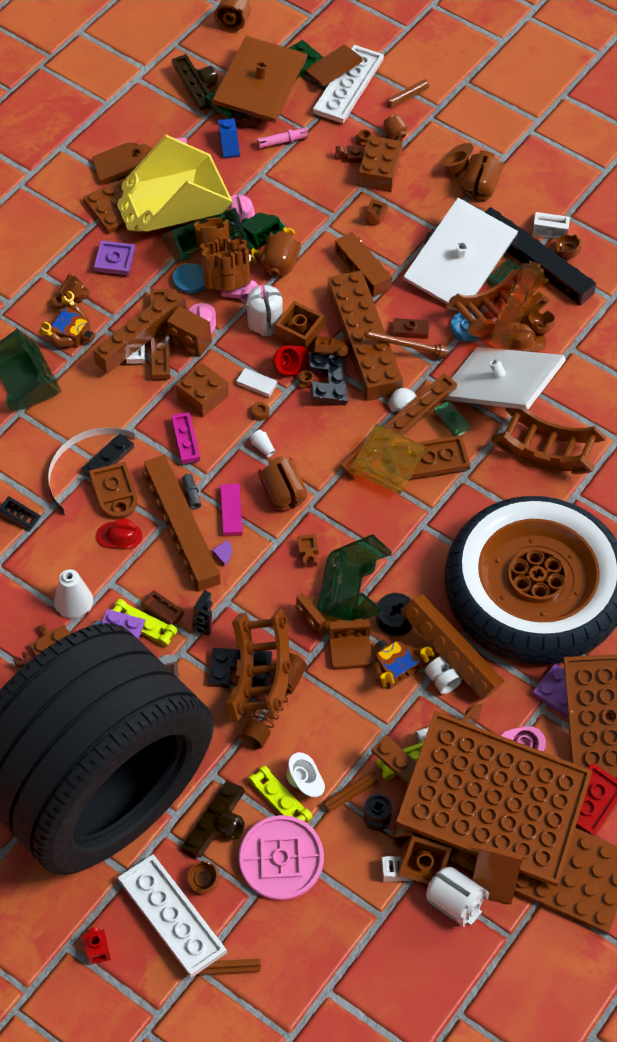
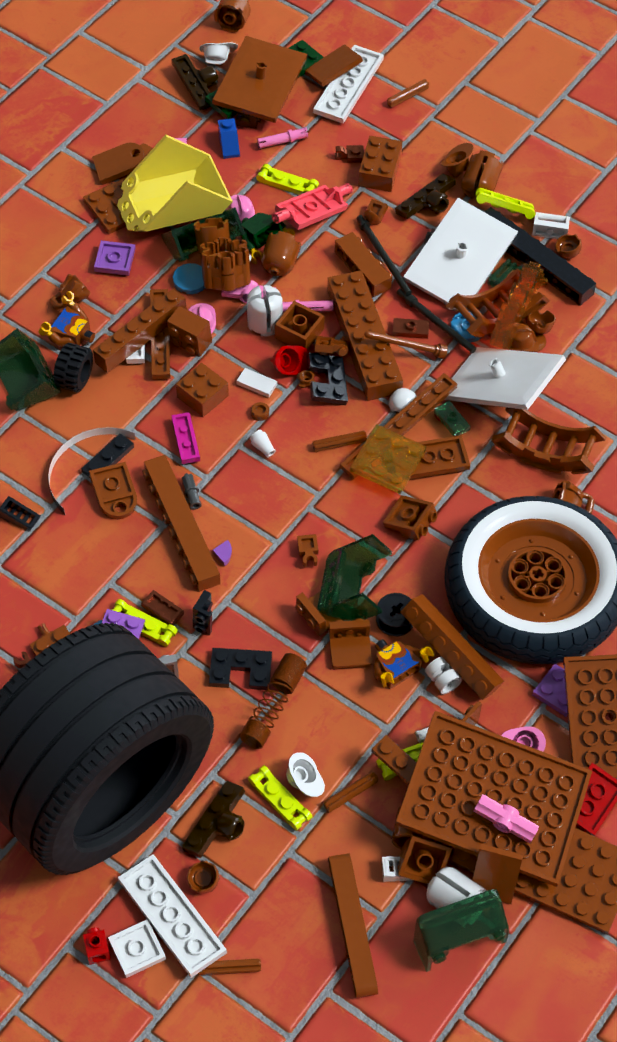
white cone [54,569,93,619] -> none
red piece [96,518,142,549] -> none
dark pink tile [221,484,243,536] -> none
dark orange fence [225,608,291,722] -> none
bright pink plate [239,815,324,901] -> none
dark orange cylinder [257,456,307,511] -> none
dark orange plate [355,129,372,146] -> none
black wheel [364,794,392,831] -> none
dark orange head [383,115,408,140] -> none
none -> black tyre [54,342,93,393]
none -> white plate [108,919,166,978]
none -> white piece [199,43,238,65]
none -> neon yellow plate [256,164,319,195]
none -> coral plate [272,183,353,230]
none -> bright pink pin [283,300,334,313]
none -> dark orange axle [312,430,367,451]
none -> dark orange beam [328,853,378,998]
none -> pearl dark grey bar [356,215,412,296]
none -> dark orange plate [383,495,437,541]
none -> dark brown plate [395,174,456,219]
none -> pearl dark grey bar [397,288,477,353]
none -> clear green windscreen [413,889,509,972]
none -> bright pink piece [473,794,539,843]
none -> neon yellow plate [475,188,535,219]
none -> dark orange piece [552,481,595,514]

